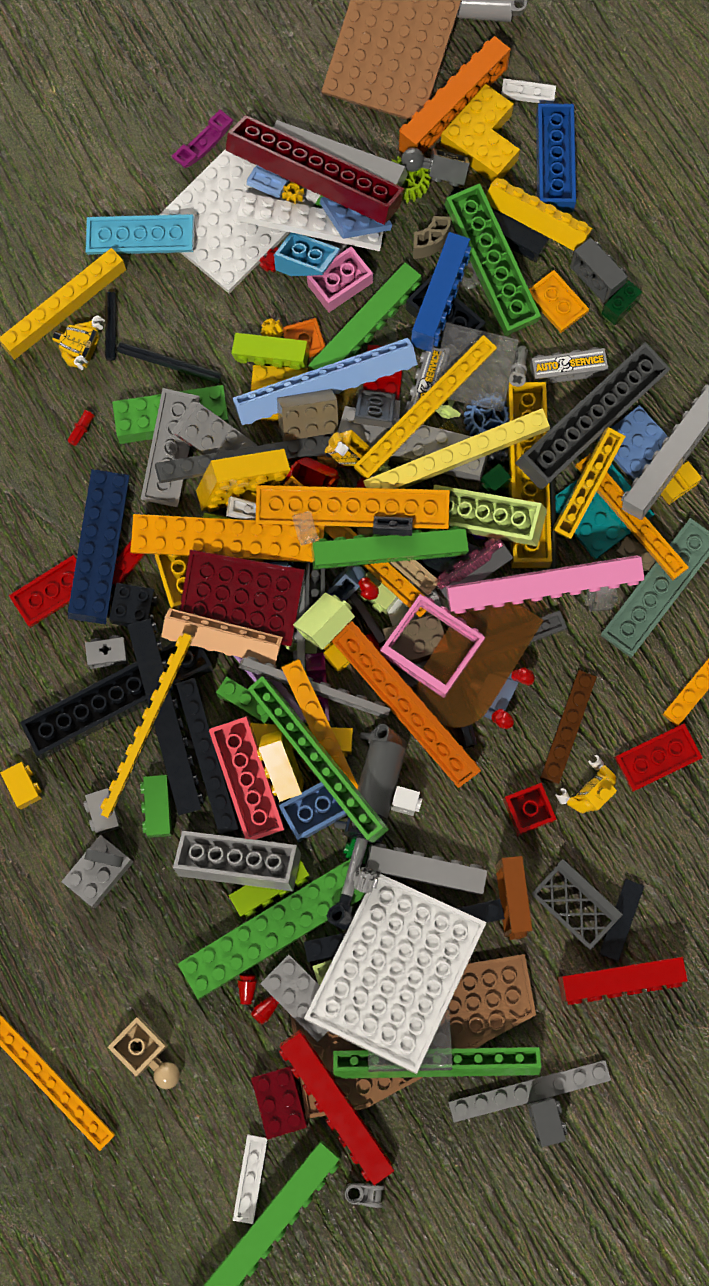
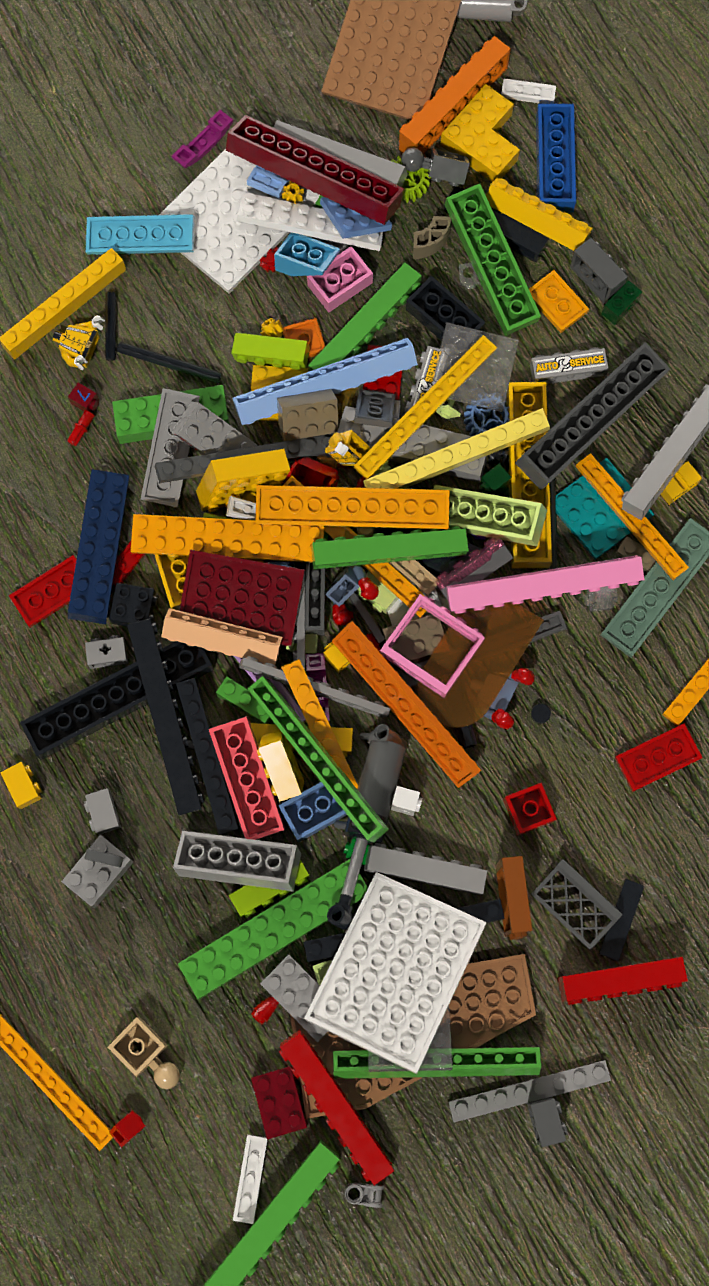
yellow plate [100,633,194,818] -> none
bright green brick [140,775,172,838] -> none
red cone [237,974,257,1005] -> none
clear bracket [292,511,319,545] -> none
yellowish green brick [293,592,355,650] -> none
light grey gear [352,867,379,893] -> none
black plate [373,516,413,536] -> none
blue brick [411,232,472,352] -> none
light grey pin [509,346,528,387] -> none
reddish brown plate [540,670,597,785] -> none
yellow brick [552,427,626,539] -> none
yellow torso [555,755,617,813] -> none
medium blue plate [597,405,668,482] -> none
none -> dark red brick [68,382,99,412]
none -> red brick [109,1110,145,1148]
none -> black tile [531,704,551,724]

